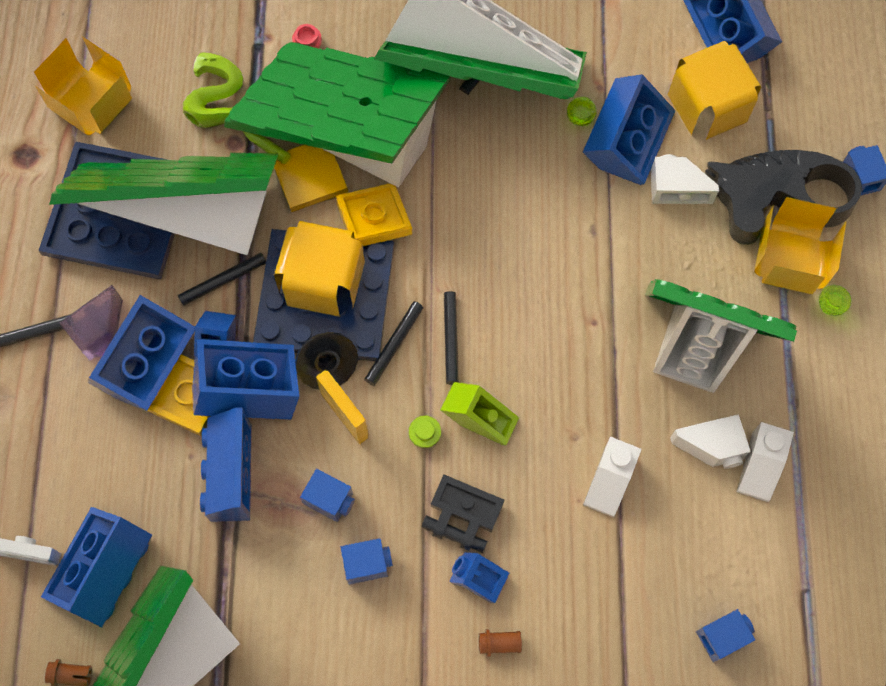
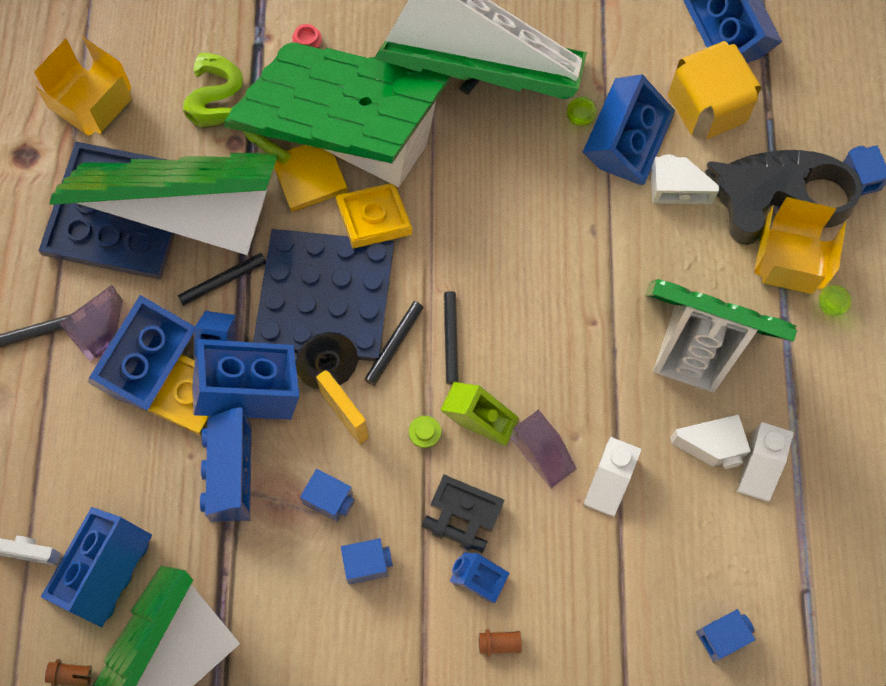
yellow piece [274,221,365,317] -> none
none -> slope [511,409,577,489]

